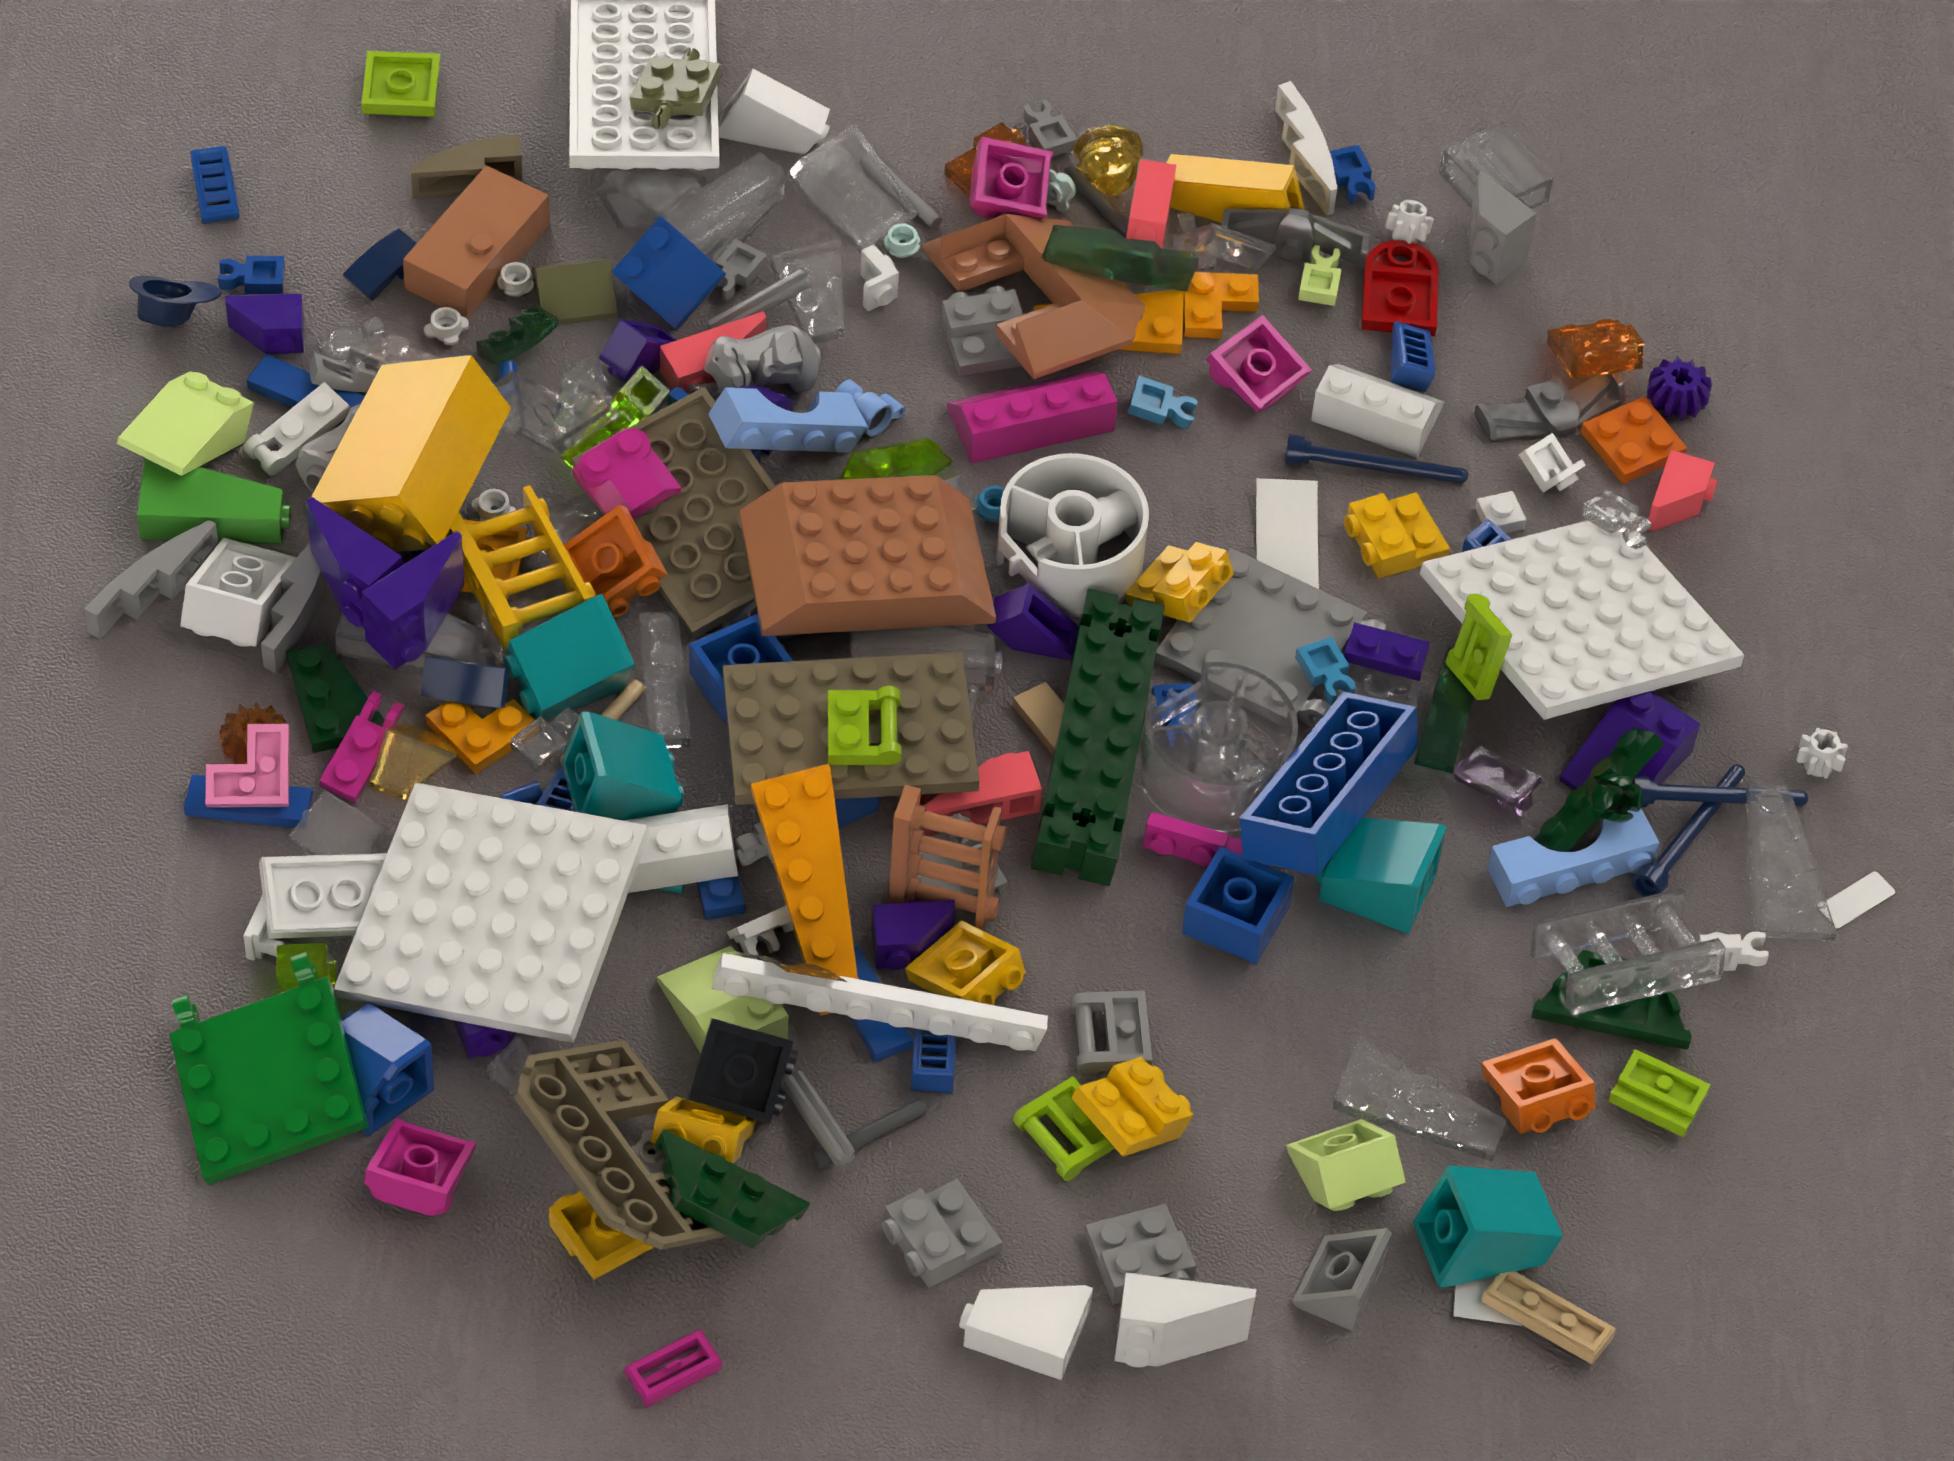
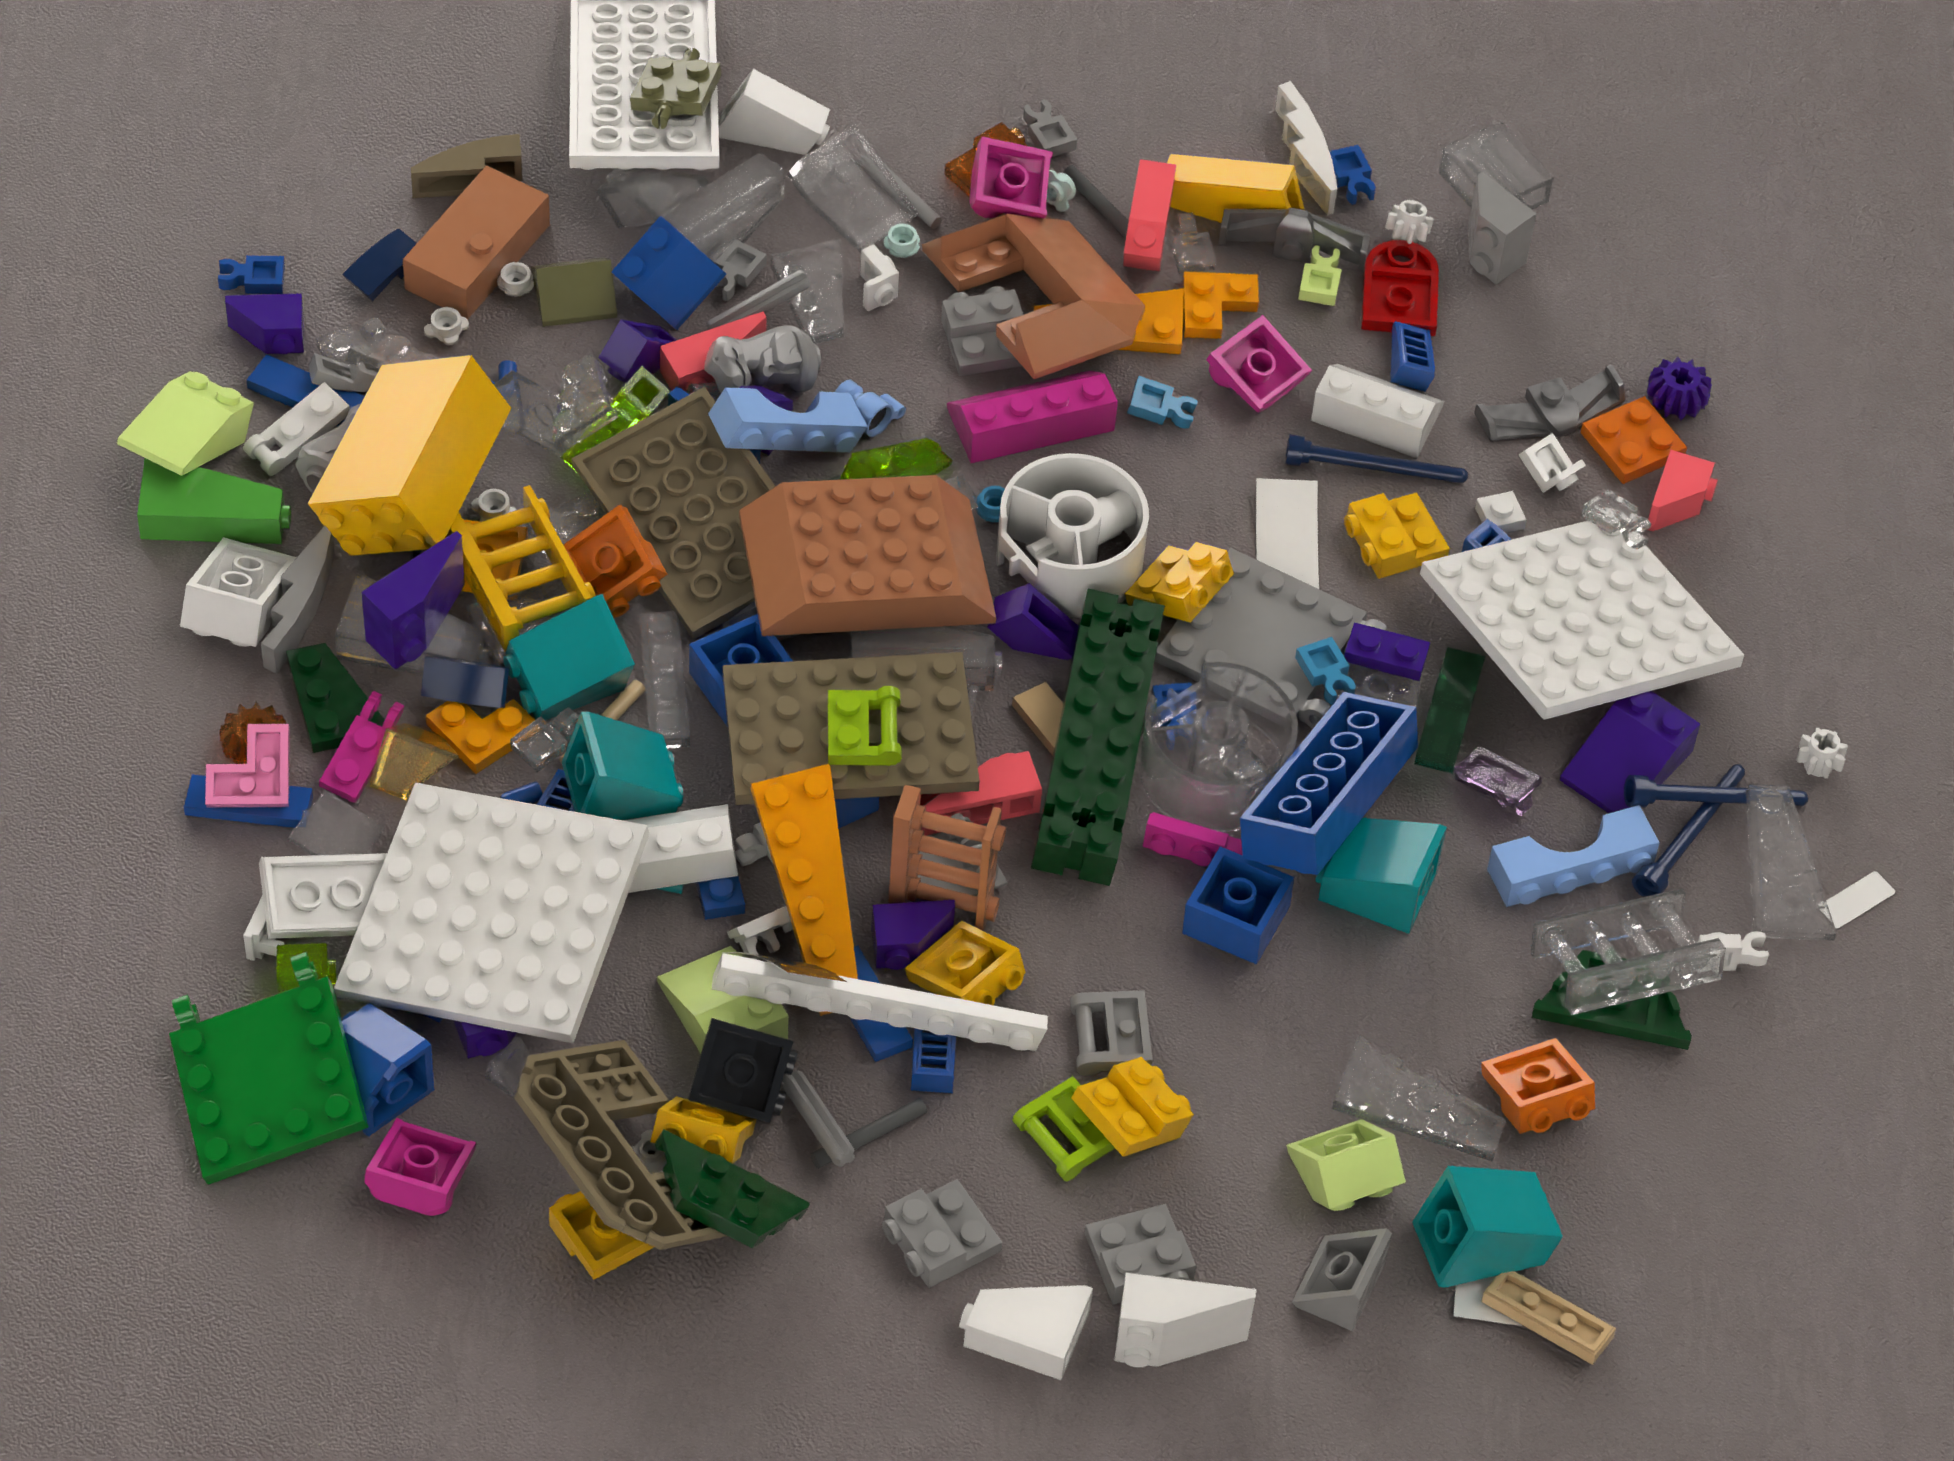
light grey slope [84,520,218,640] -> none
dark blue piece [129,276,221,327] -> none
blue slope [190,146,240,223] -> none
dark purple slope [306,496,402,628] -> none
lime plate [361,51,441,117] -> none
clear green slope [476,307,559,365] -> none
dark pink slope [572,428,682,520] -> none
dark pink tile [624,1329,722,1408] -> none
clear green slope [1042,225,1200,291] -> none
clear yellow hat [1072,124,1143,195] -> none
clear slope [1192,223,1276,271] -> none
lime plate [1445,593,1513,700] -> none
dark green plate [1534,728,1664,852] -> none
clear orange plate [1547,319,1644,379] -> none
lime plate [1608,1049,1711,1138] -> none

